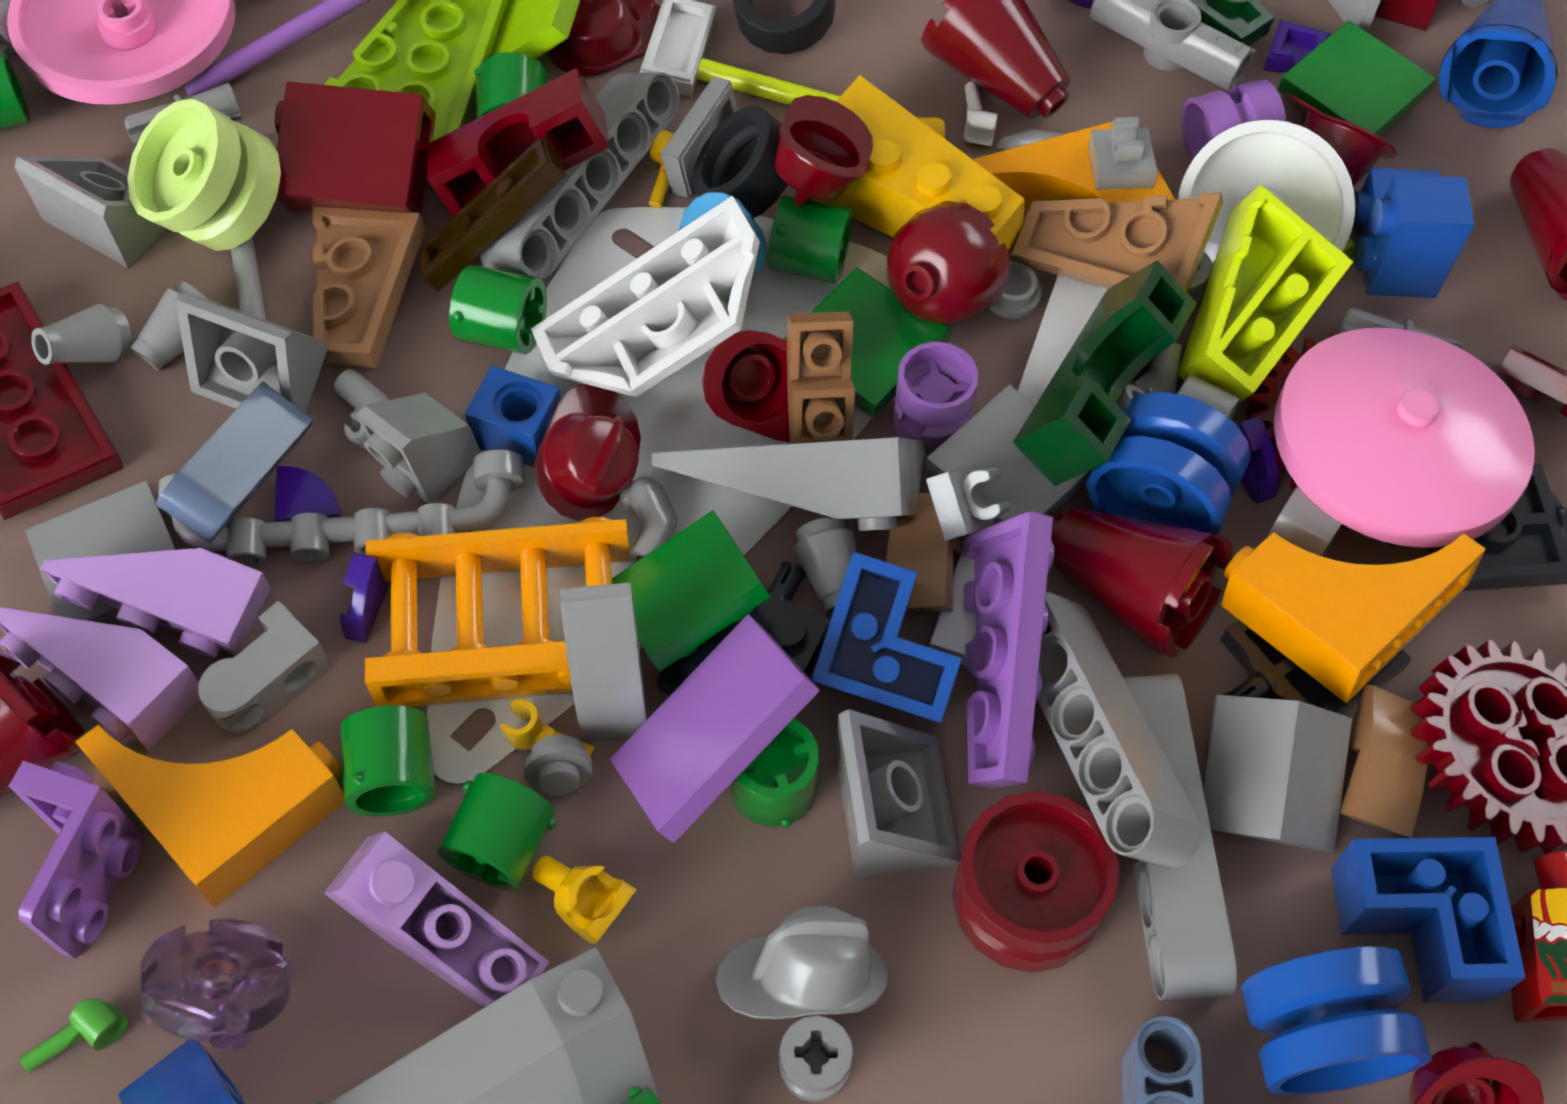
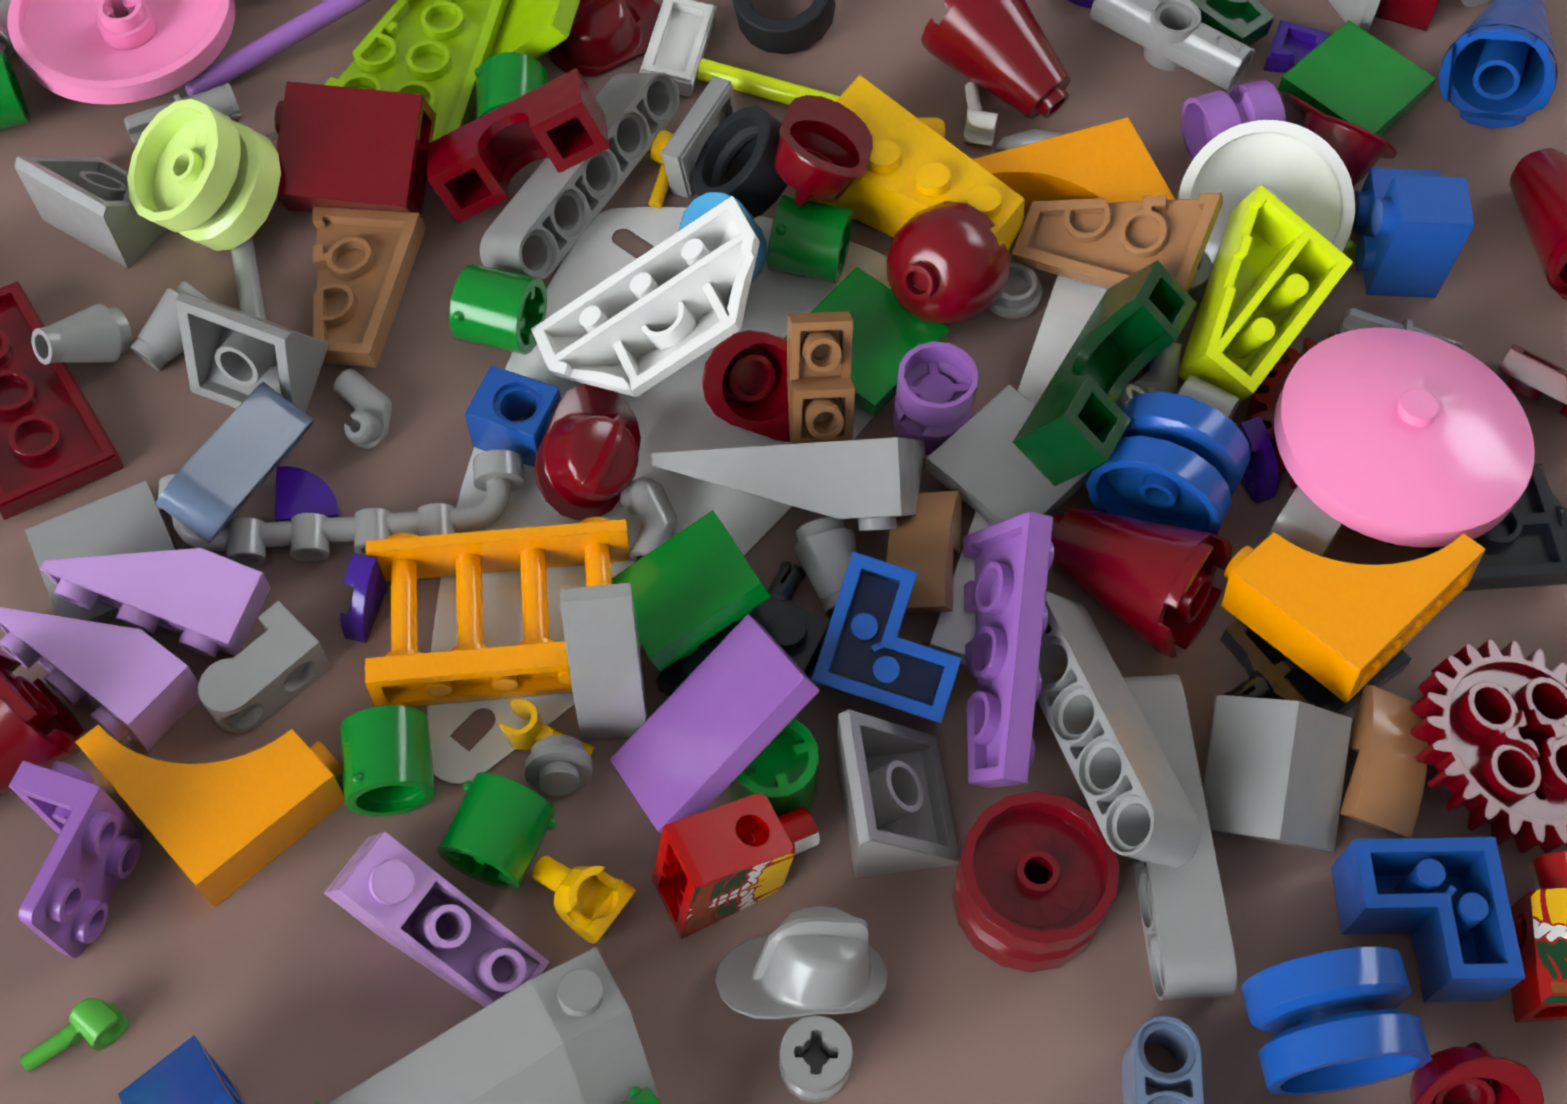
clear purple plate [140,919,292,1050] -> none
light grey slope [356,392,481,504] -> none
dark brown tile [418,137,566,292] -> none
light grey tile [926,465,1011,541] -> none
light grey tile [1088,117,1158,190] -> none
none -> red torso [652,793,820,939]

